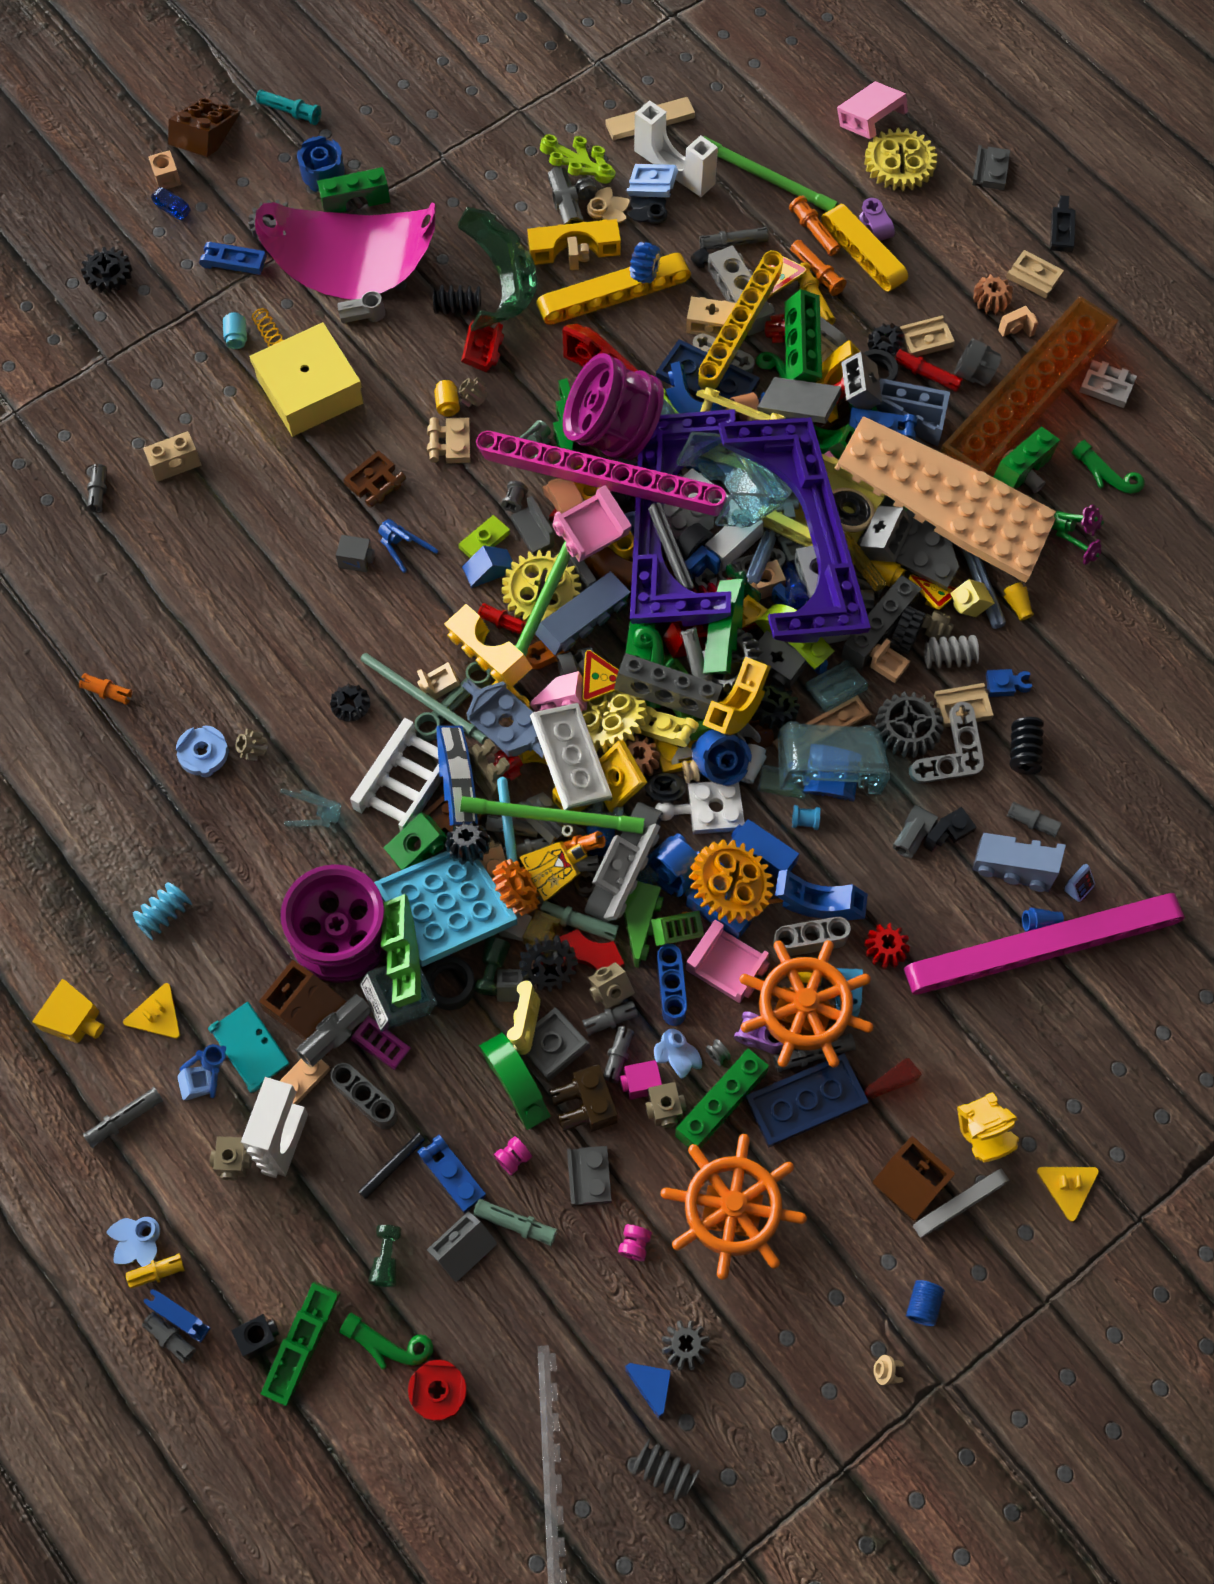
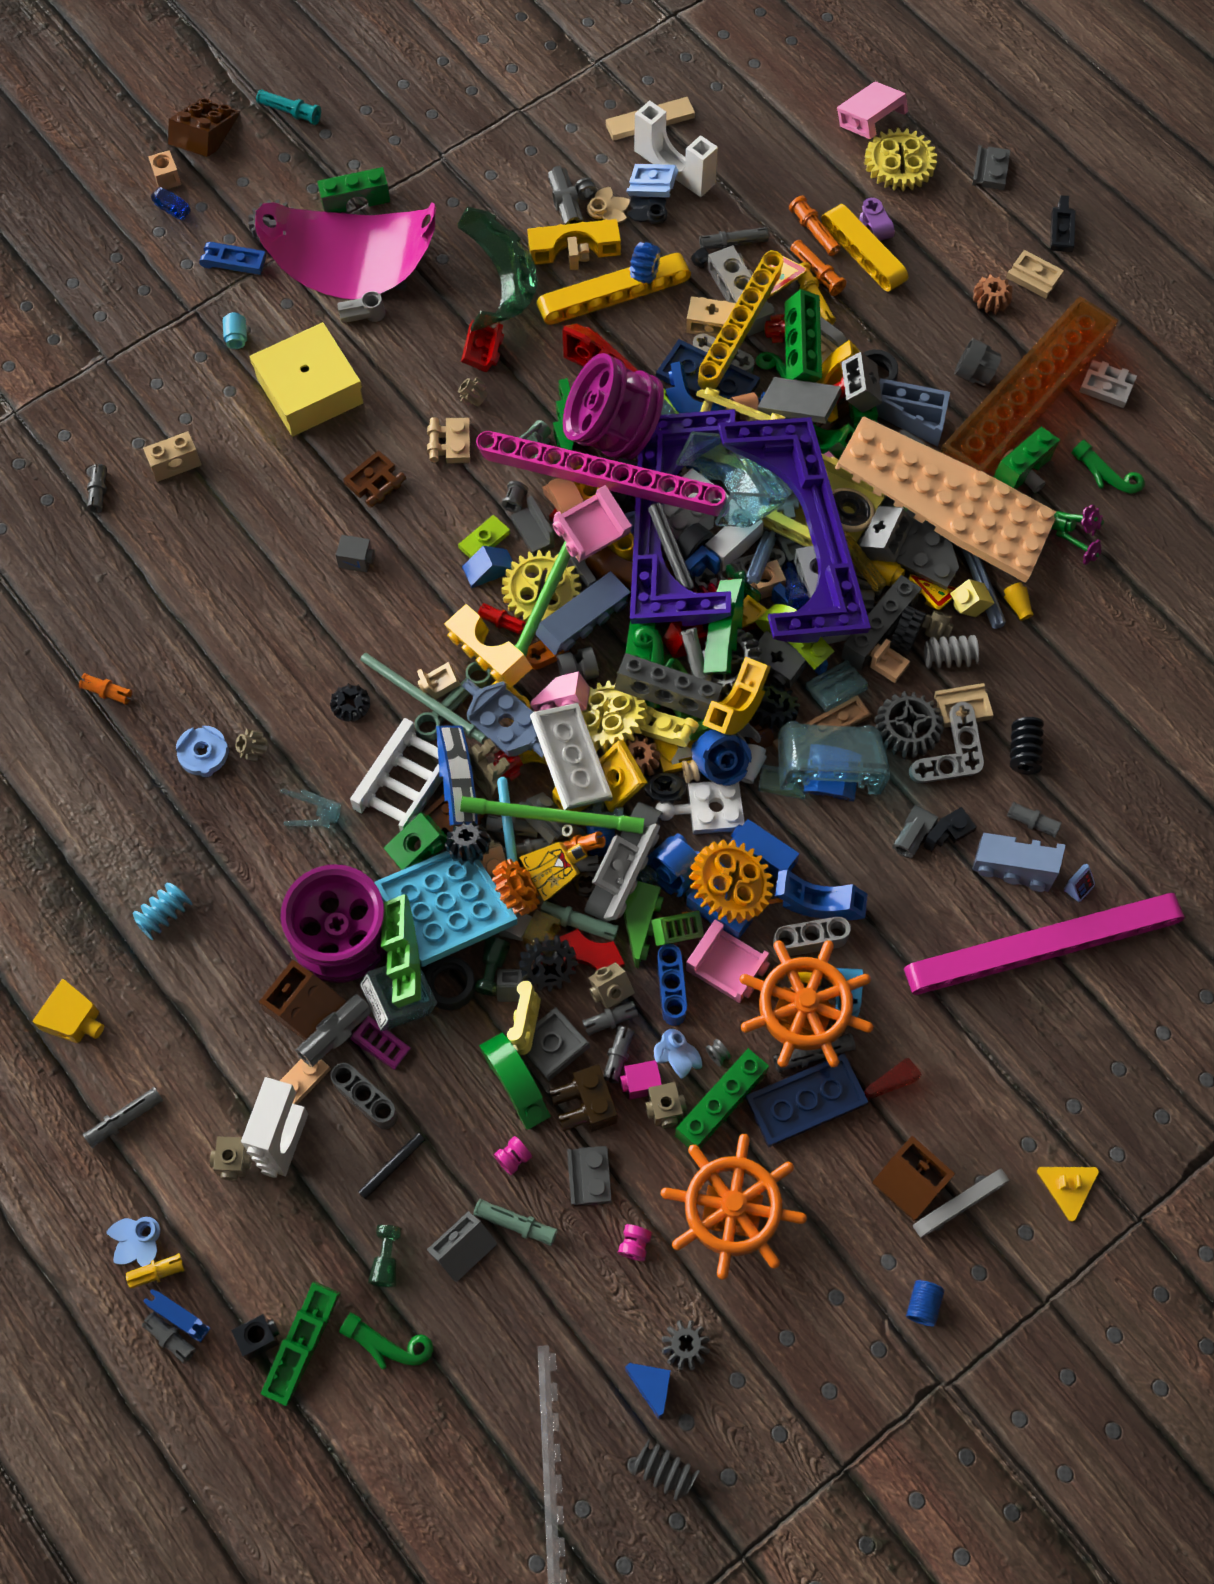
black gear [81,247,133,293] -> none
yellow piece [123,983,180,1039] -> none
light blue slope [178,1066,212,1100] -> none
blue plant [179,1044,227,1098] -> none
teal door [208,1002,290,1093] -> none
yellow piece [252,308,283,347] -> none
blue brick [297,136,345,192] -> none
blue plant [378,519,438,573] -> none
red plate [408,1360,467,1421] -> none
blue plate [417,1135,486,1213] -> none
black piece [433,284,481,316] -> none
yellow brick [434,380,460,417] -> none
lime plant [540,134,616,184] -> none
piece [582,650,619,702] -> none
bright green piece [704,136,839,212] -> none
medium lavender piece [734,1012,784,1054] -> none
dark azure bush [792,805,820,830] -> none
blue plate [849,408,918,440] -> none
red gear [864,923,910,969] -> none
black gear [867,323,905,356] -> none
tan plate [874,1355,904,1385] -> none
red pin [895,349,963,392] -> none
tan plate [900,315,955,357] -> none
yellow piece [957,1092,1019,1163] -> none
blue plate [986,669,1032,697] -> none
light nougat bracket [998,306,1038,337] -> none
blue cone [1022,907,1064,931] -> none

